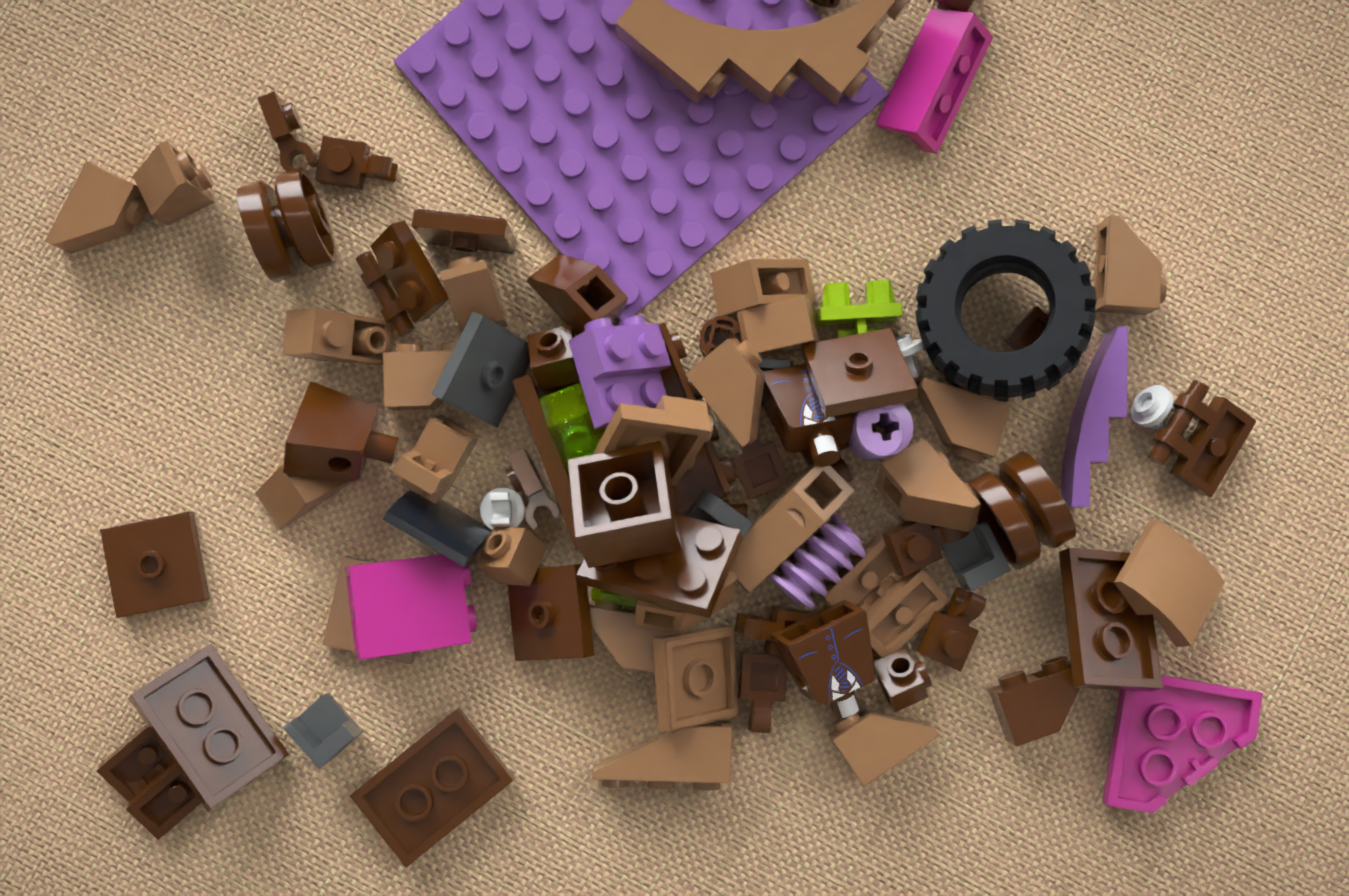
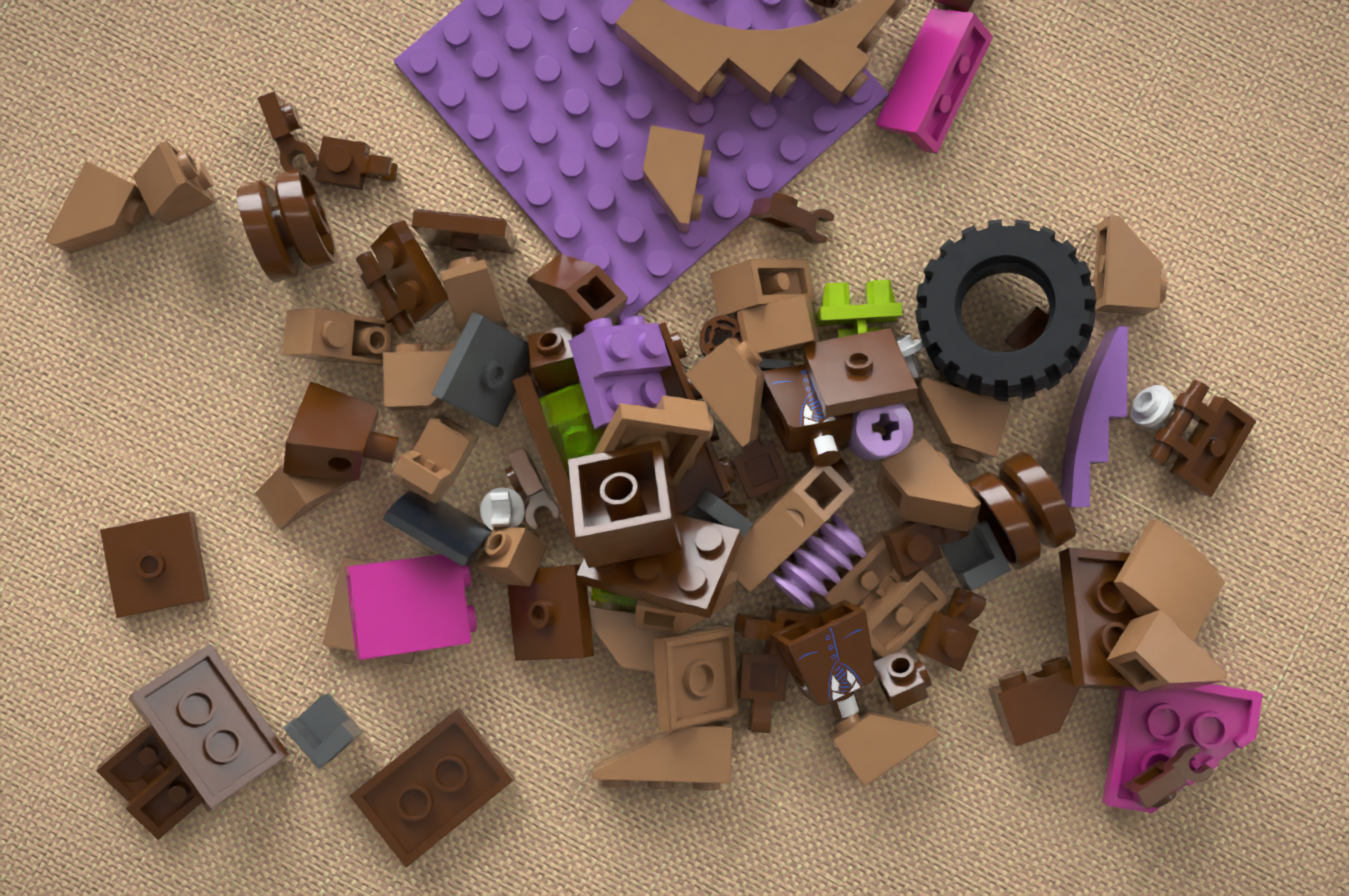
none -> medium nougat slope [643,125,712,233]
none -> reddish brown plate [749,193,835,244]
none -> medium nougat slope [1106,610,1227,692]
none -> reddish brown plate [1123,744,1214,809]

